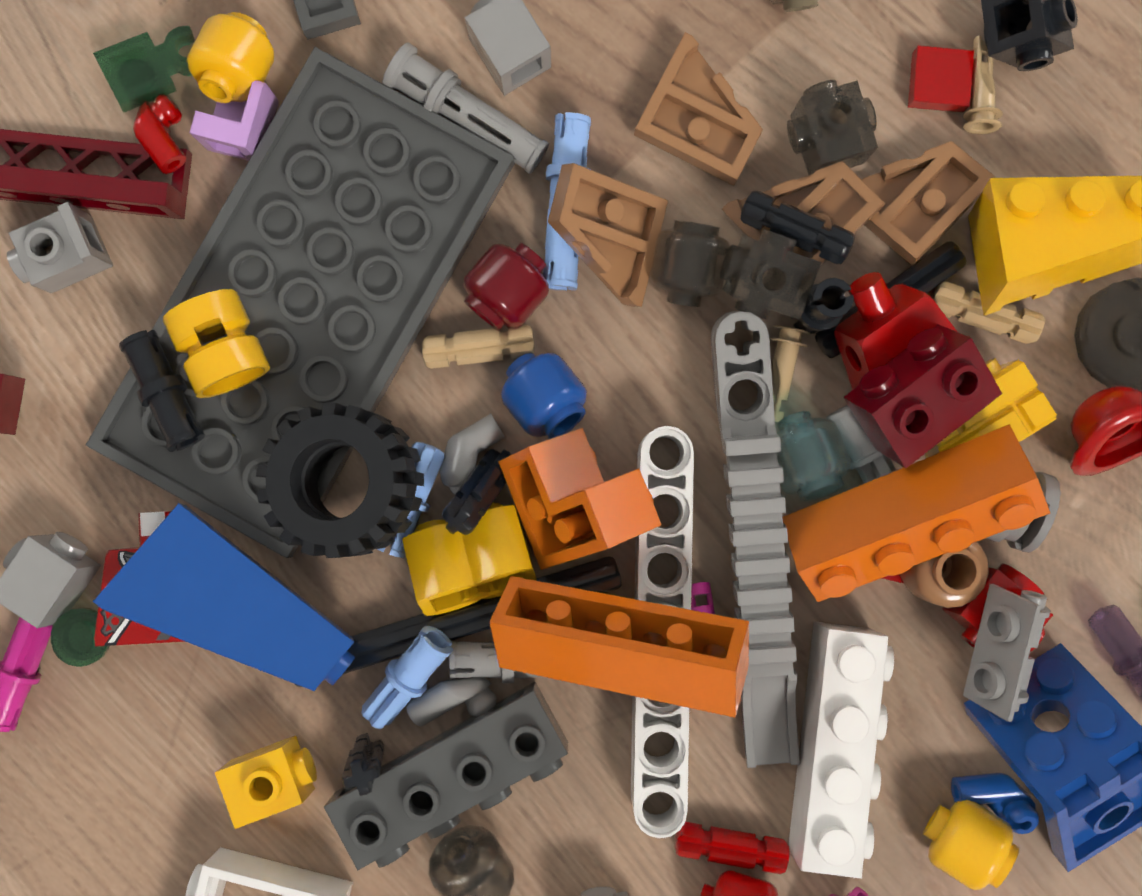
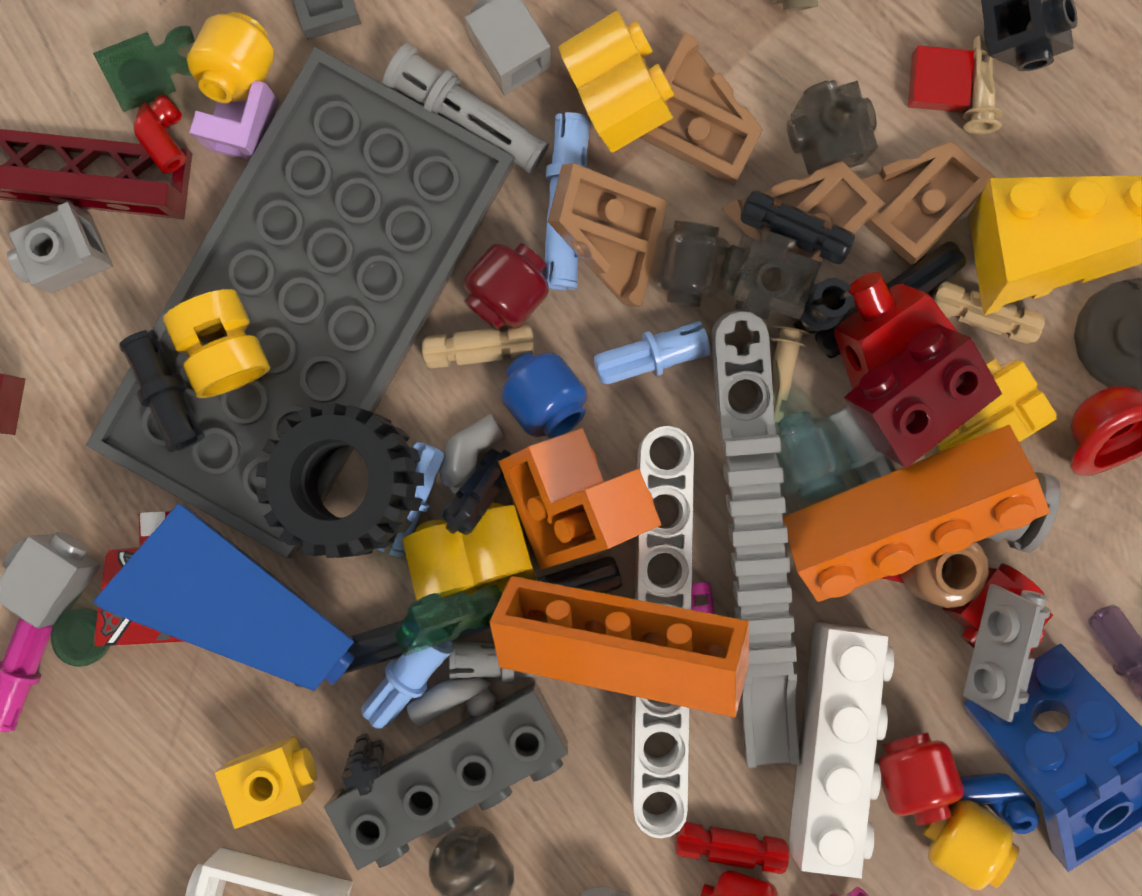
none -> clear green plate [395,585,502,656]
none -> yellow brick [558,10,675,153]
none -> light blue axle [594,320,710,384]
none -> red head [876,732,964,826]

